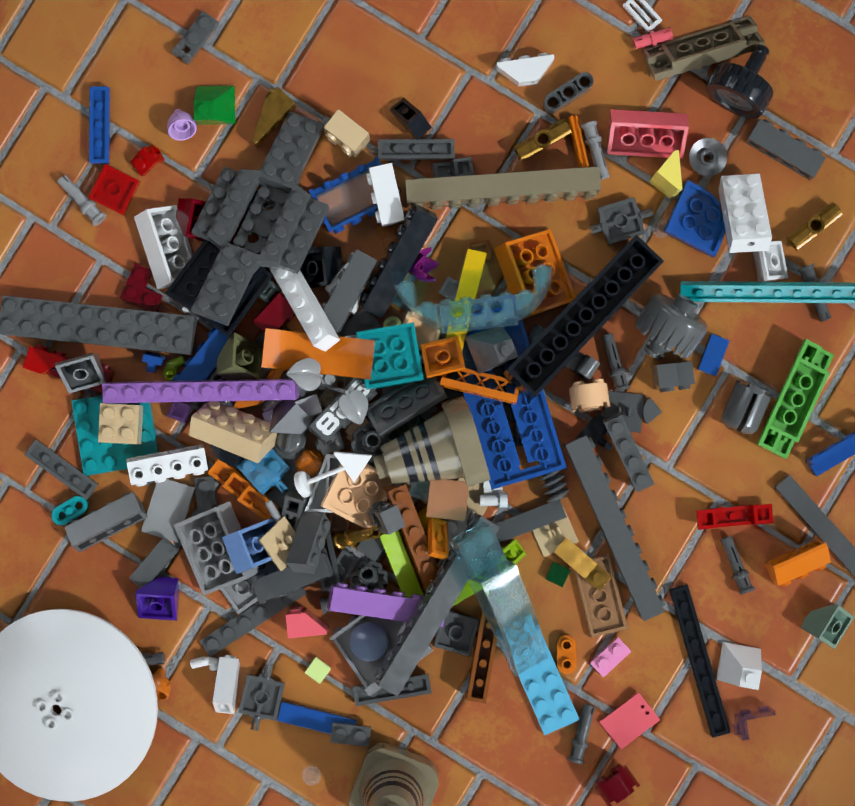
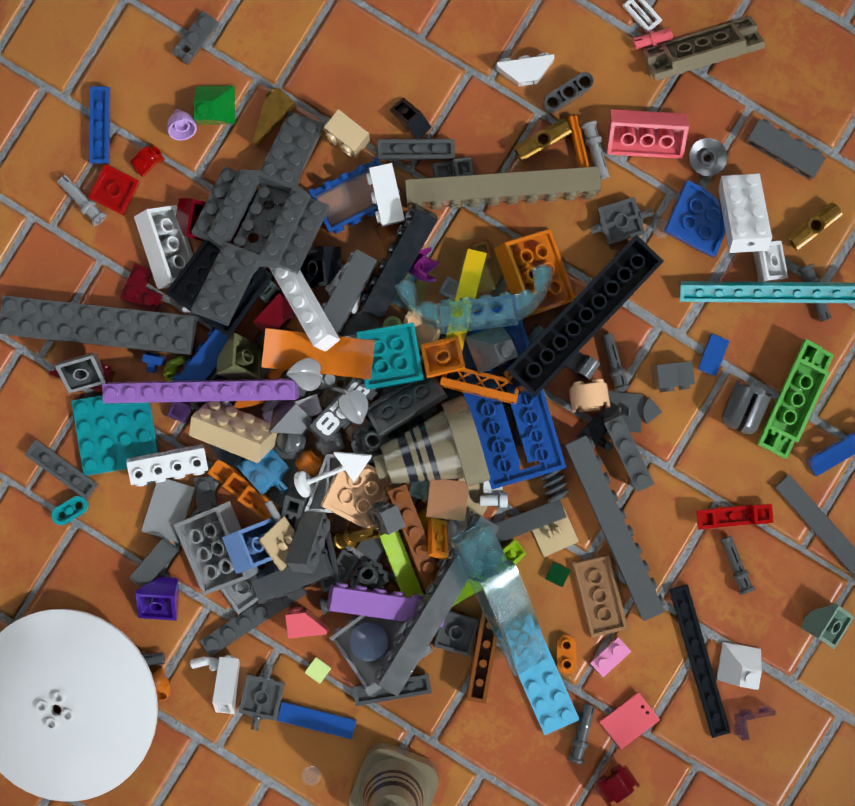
red slope [22,344,69,375] -> none
dark grey brick [65,492,148,553] -> none
tan brick [98,403,143,444] -> none
dark grey plate [330,722,371,747] -> none
pearl gold slope [553,537,612,592] -> none
dark grey piece [635,294,708,360] -> none
light yellow slope [649,150,682,199] -> none
black wheel [706,44,773,119] -> none
orange slope [764,540,831,587] -> none

